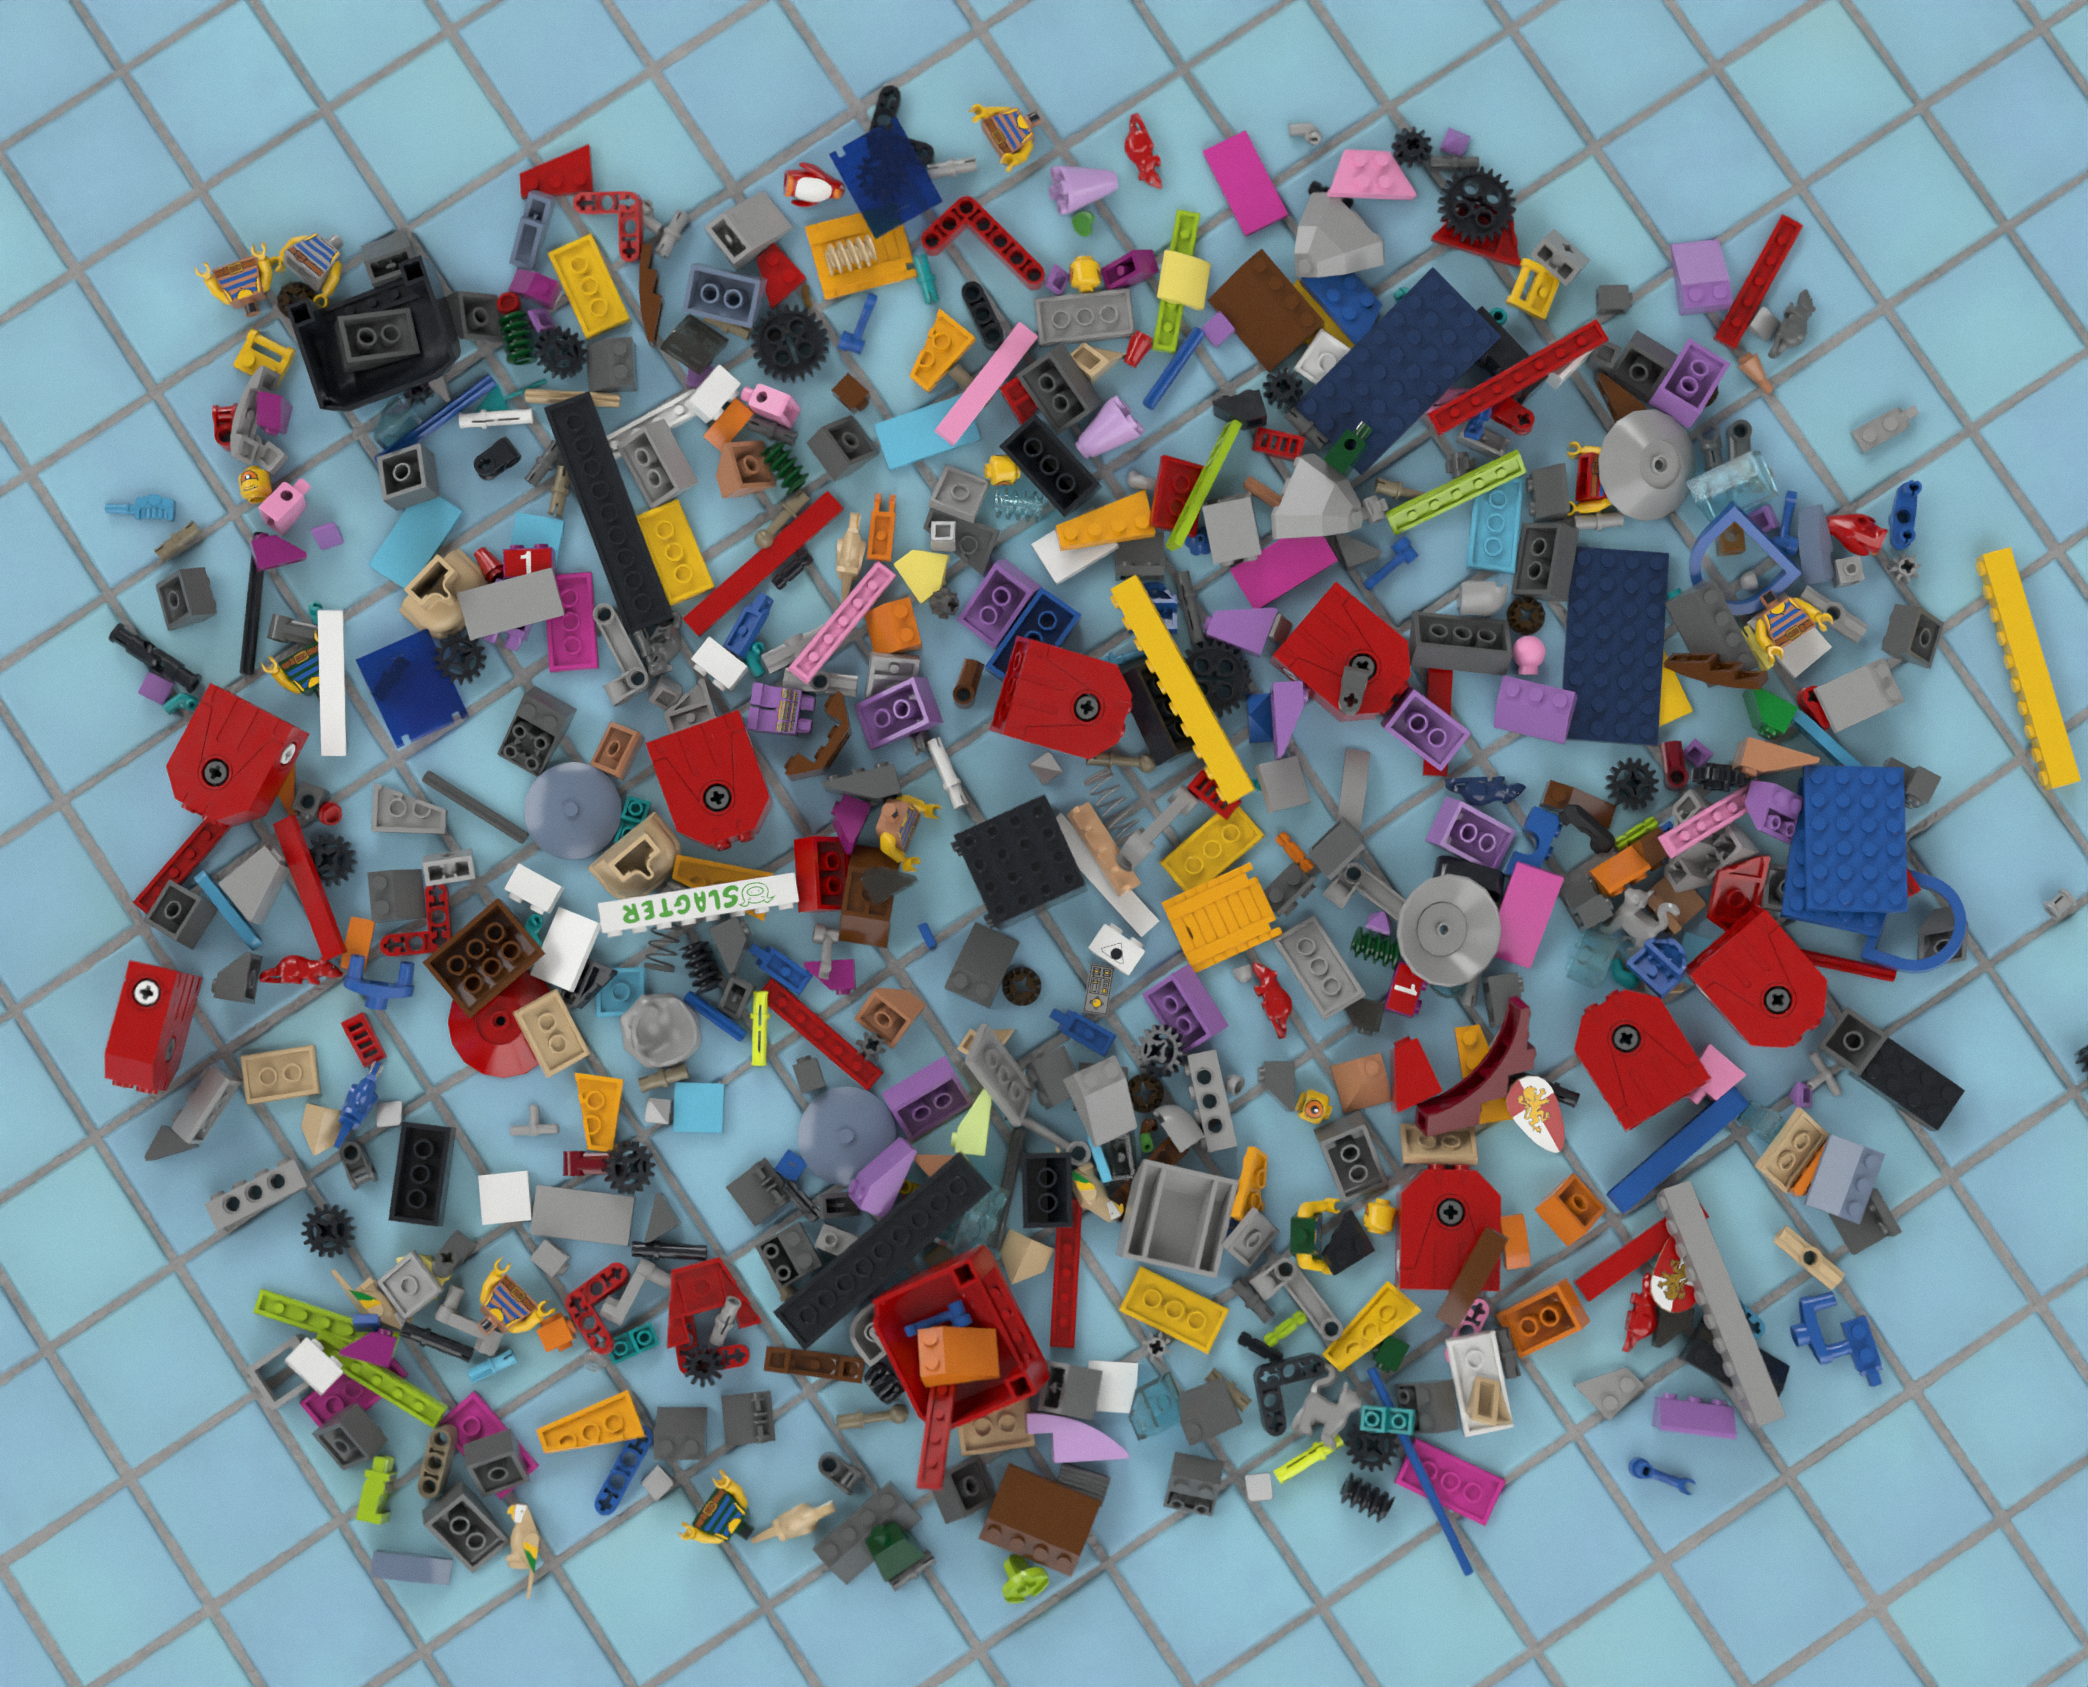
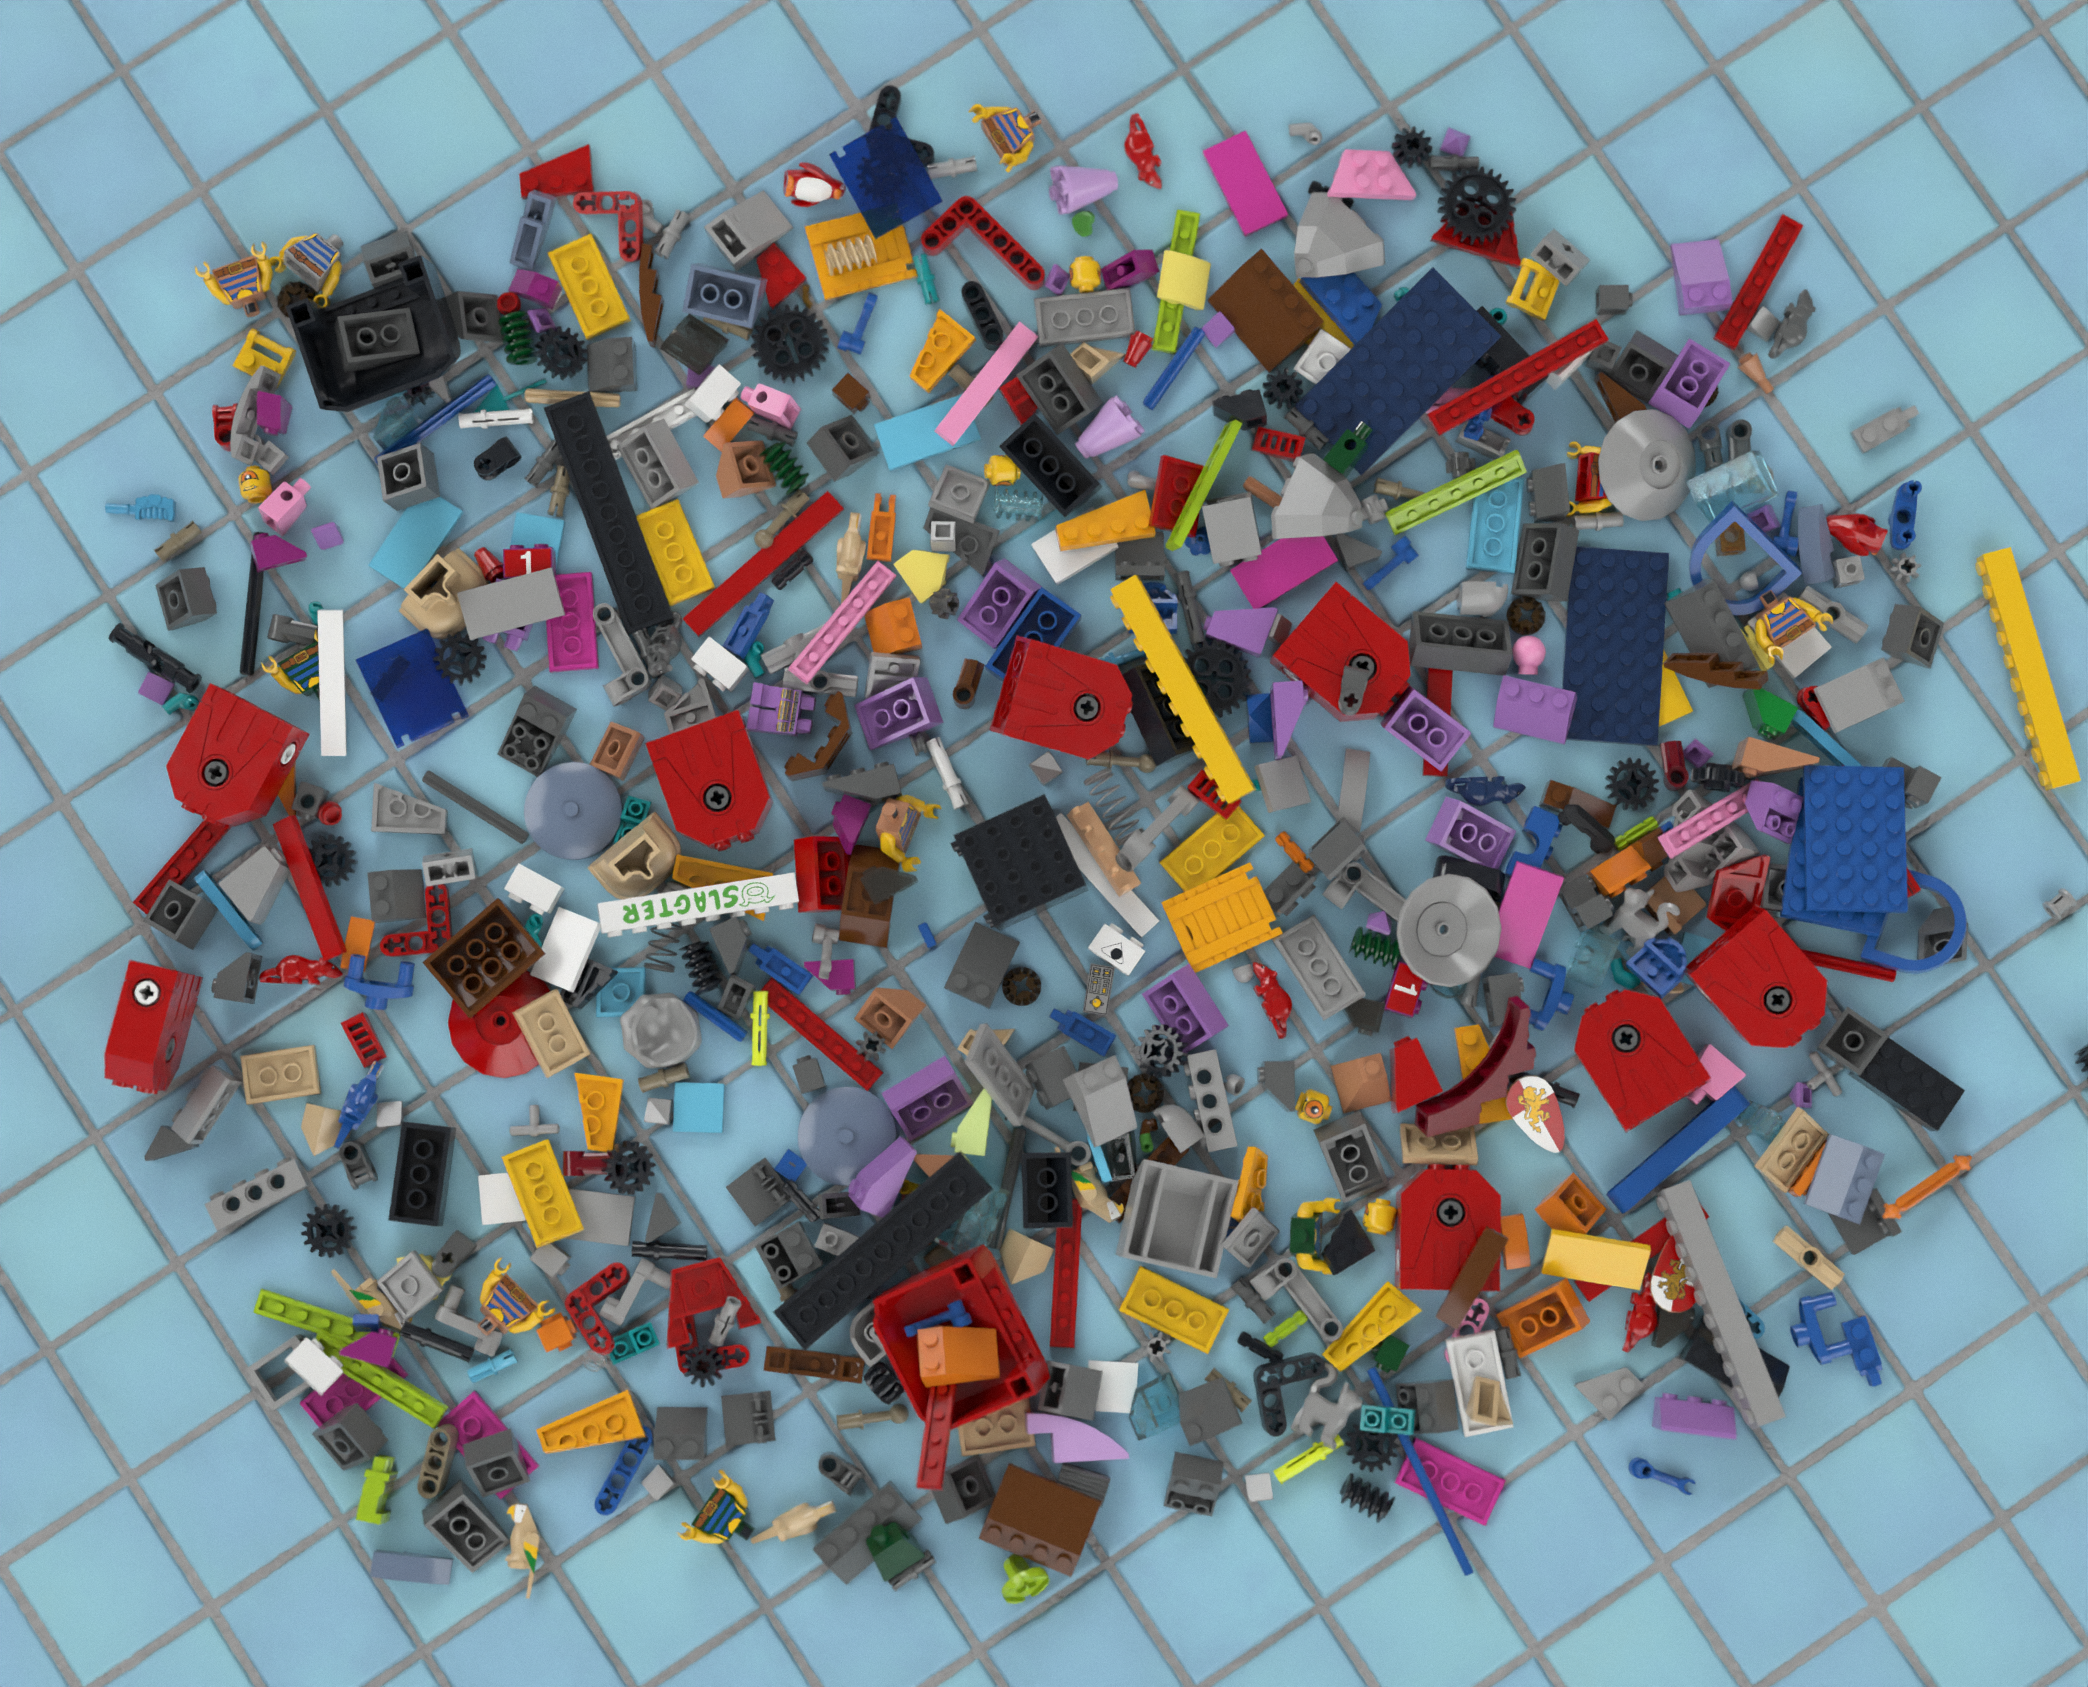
none -> yellow tile [502,1139,584,1248]
none -> blue connector [1529,958,1574,1031]
none -> yellow tile [1541,1229,1651,1290]
none -> orange wheel [1882,1155,1972,1219]

